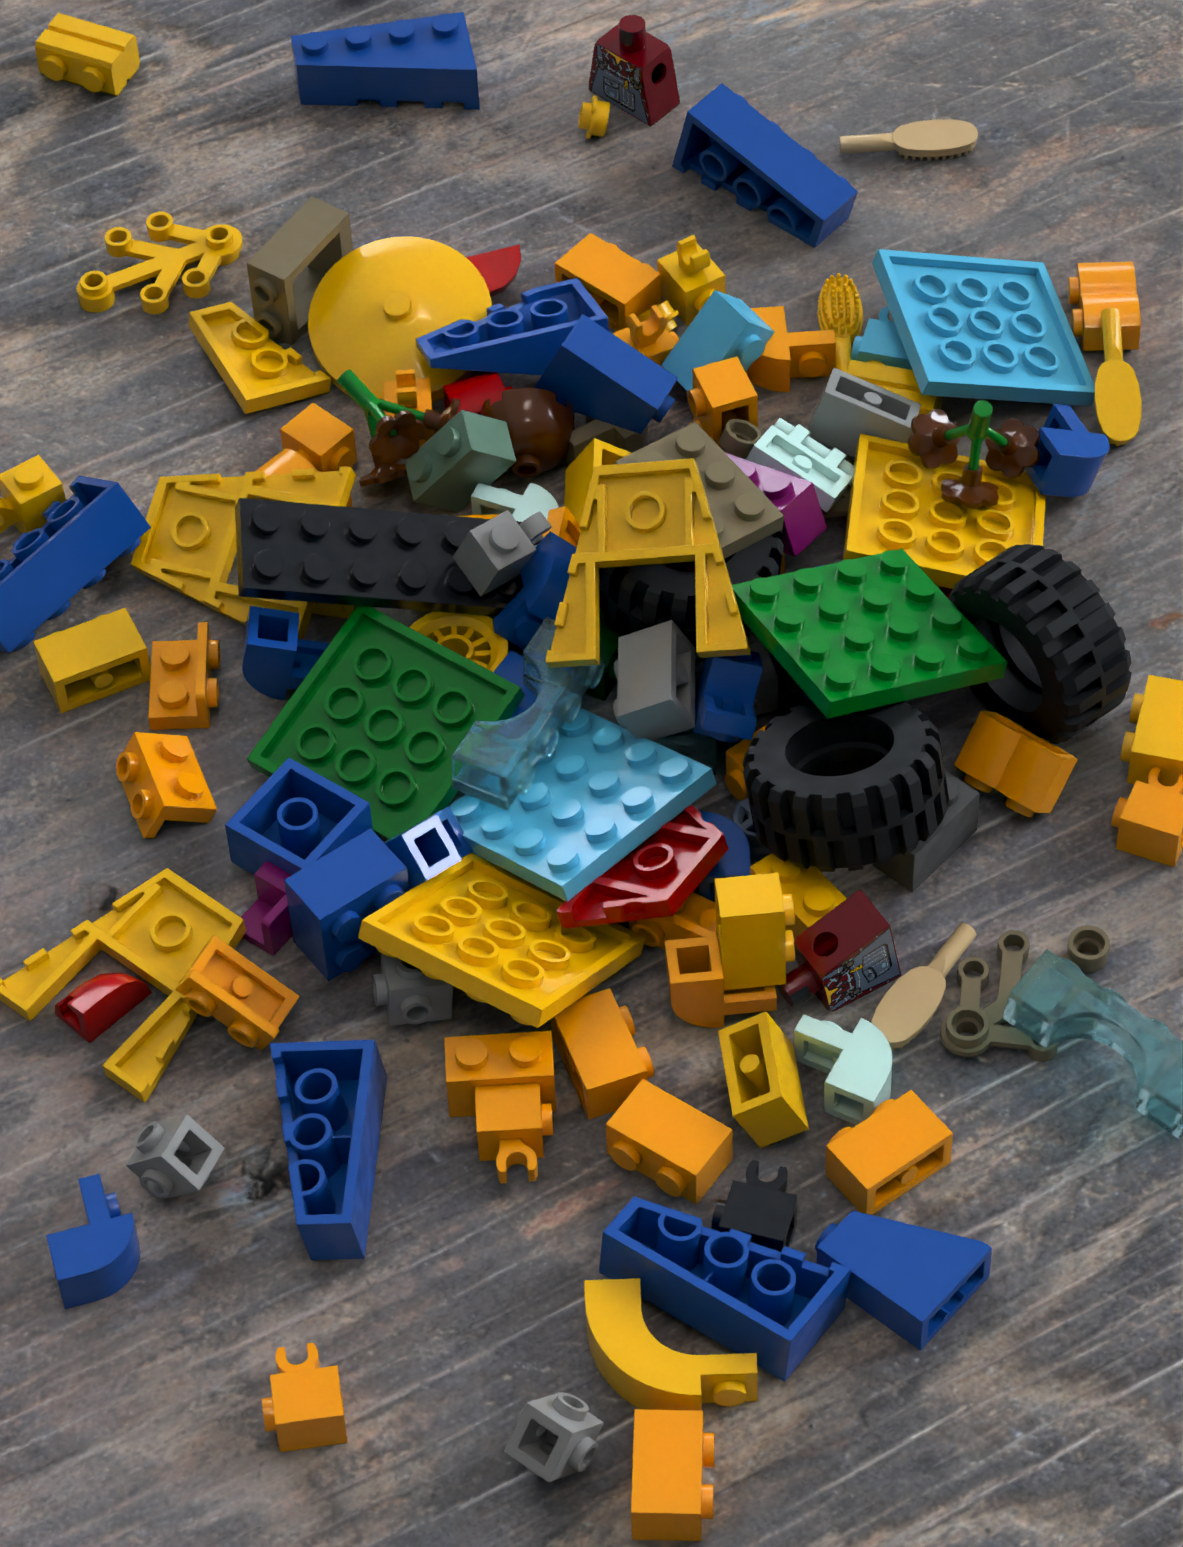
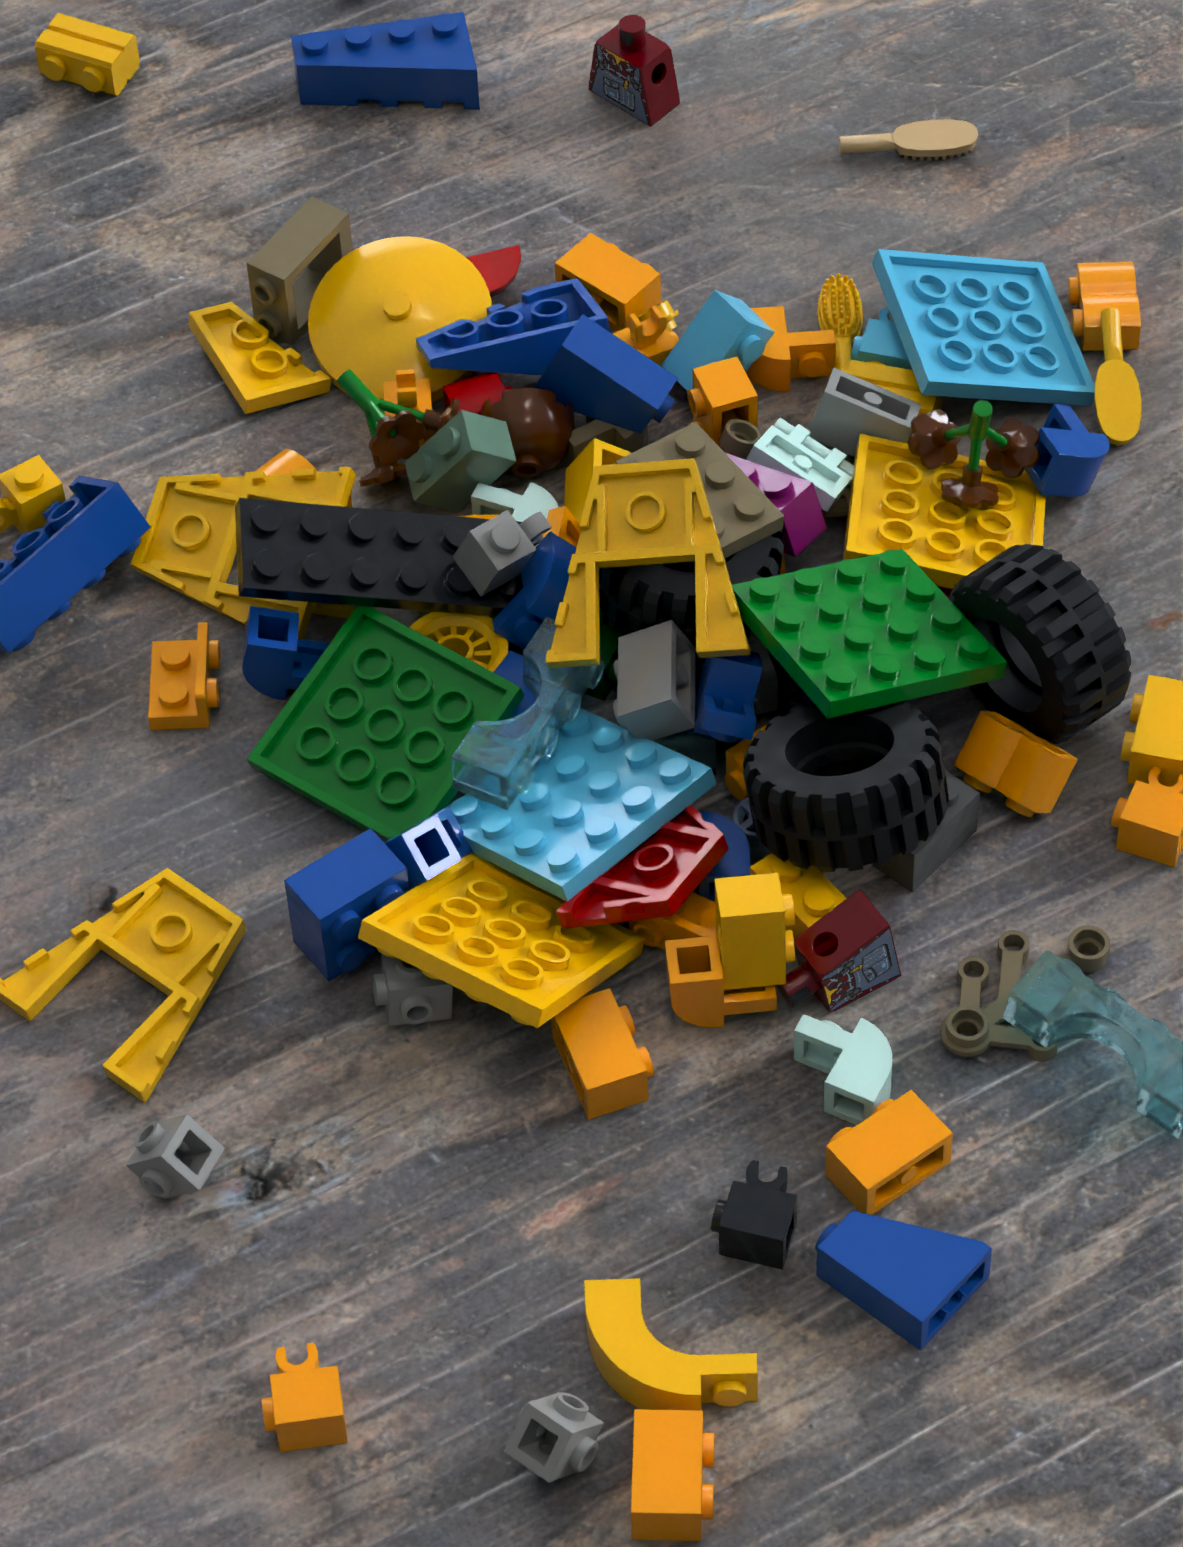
yellow brick [33,607,151,713] -> none
blue brick [46,1174,140,1309] -> none
red brick [55,973,152,1044] -> none
yellow plant [77,212,243,314] -> none
light orange bracket [116,732,217,839] -> none
light orange bracket [175,935,300,1050] -> none
blue brick [225,758,373,875] -> none
magenta panel [241,861,293,956] -> none
blue wedge [270,1040,387,1260] -> none
light orange brick [280,403,357,472] -> none
light orange brick [444,1030,557,1117] -> none
light orange brick [475,1083,554,1183] -> none
yellow plate [578,95,610,139] -> none
blue wedge [599,1197,851,1382] -> none
light orange brick [606,1079,733,1205] -> none
yellow brick [657,235,725,325] -> none
blue wedge [672,83,858,248] -> none
yellow brick [718,1011,809,1148] -> none
tan piece [871,923,977,1051] -> none

